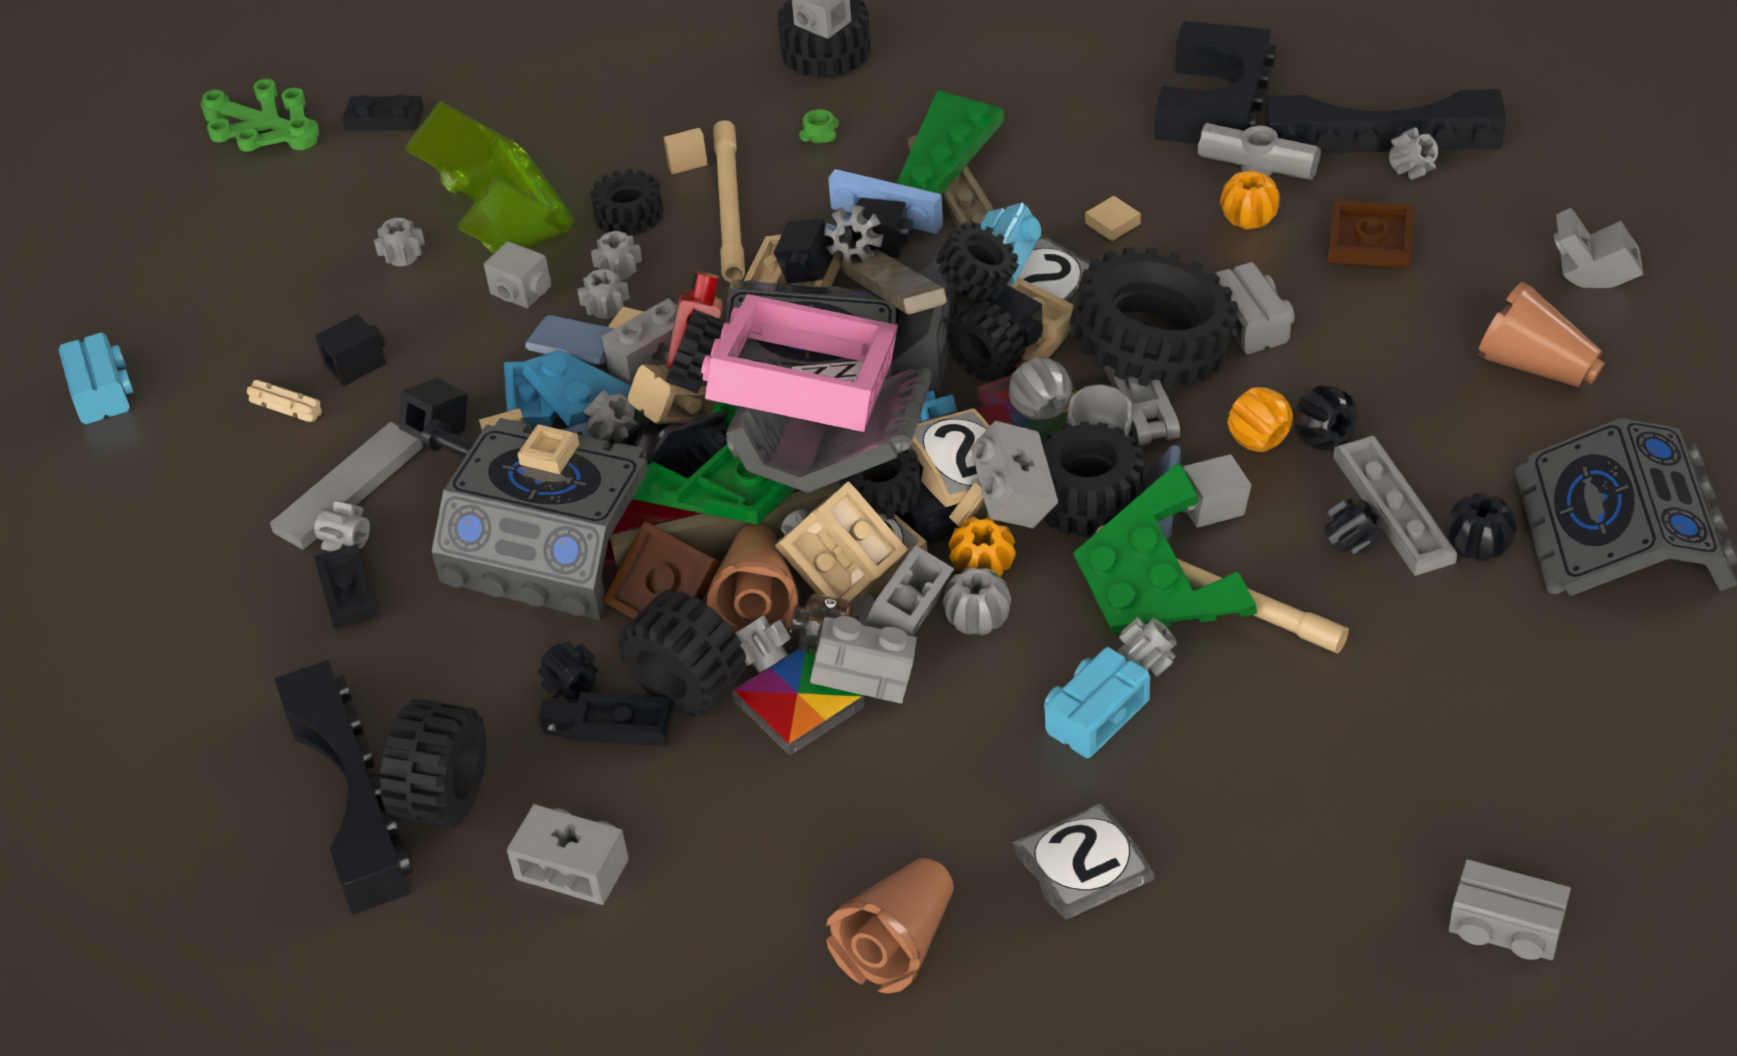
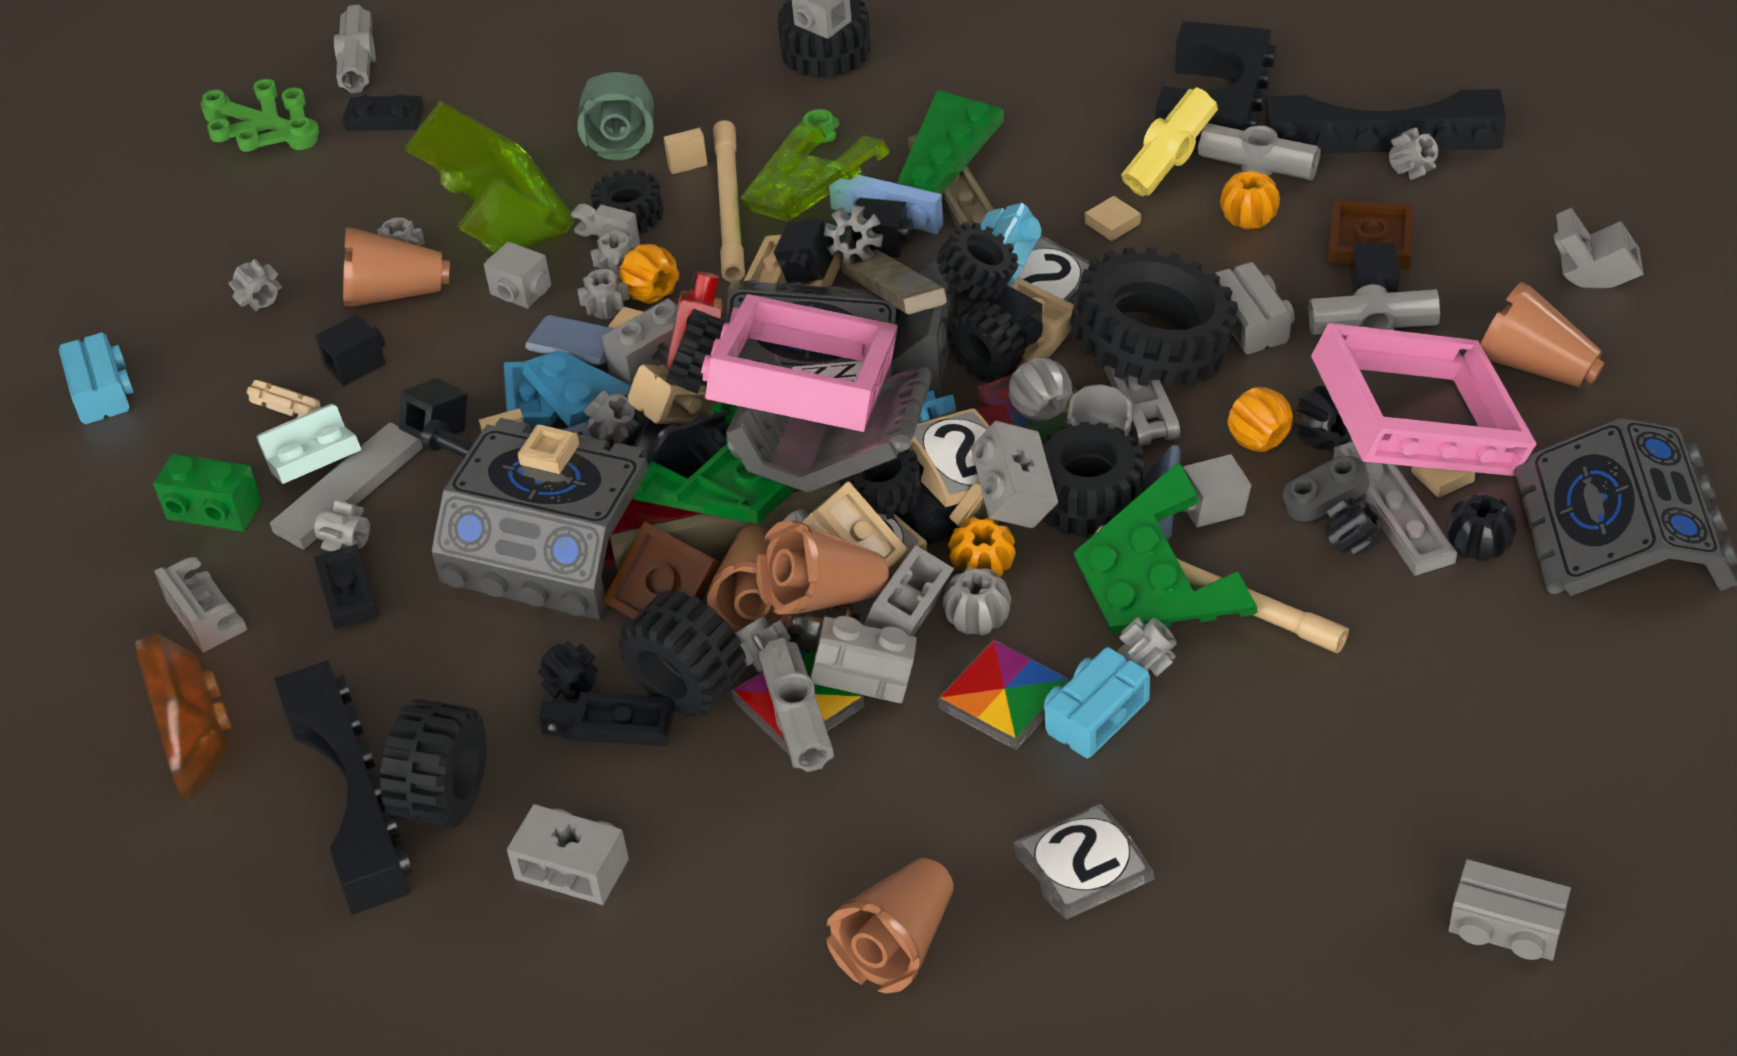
none -> clear orange wedge [133,633,231,801]
none -> green brick [153,453,262,532]
none -> light grey hinge [154,557,248,653]
none -> light grey gear [228,259,282,311]
none -> light aqua bracket [257,404,361,484]
none -> light grey piece [334,5,376,93]
none -> nougat cone [343,227,450,307]
none -> light grey plate [571,203,640,245]
none -> sand green brick [577,72,654,160]
none -> light orange piece [619,244,679,304]
none -> clear neon green wing [740,121,890,222]
none -> nougat cone [756,520,889,615]
none -> light grey piece [758,638,834,772]
none -> tile [938,639,1071,750]
none -> light yellow piece [1121,87,1218,197]
none -> dark grey plate [1282,456,1369,522]
none -> light grey piece [1308,284,1440,335]
none -> bright pink window [1311,323,1537,476]
none -> black brick [1351,242,1400,294]
none -> tan tile [1411,466,1476,498]

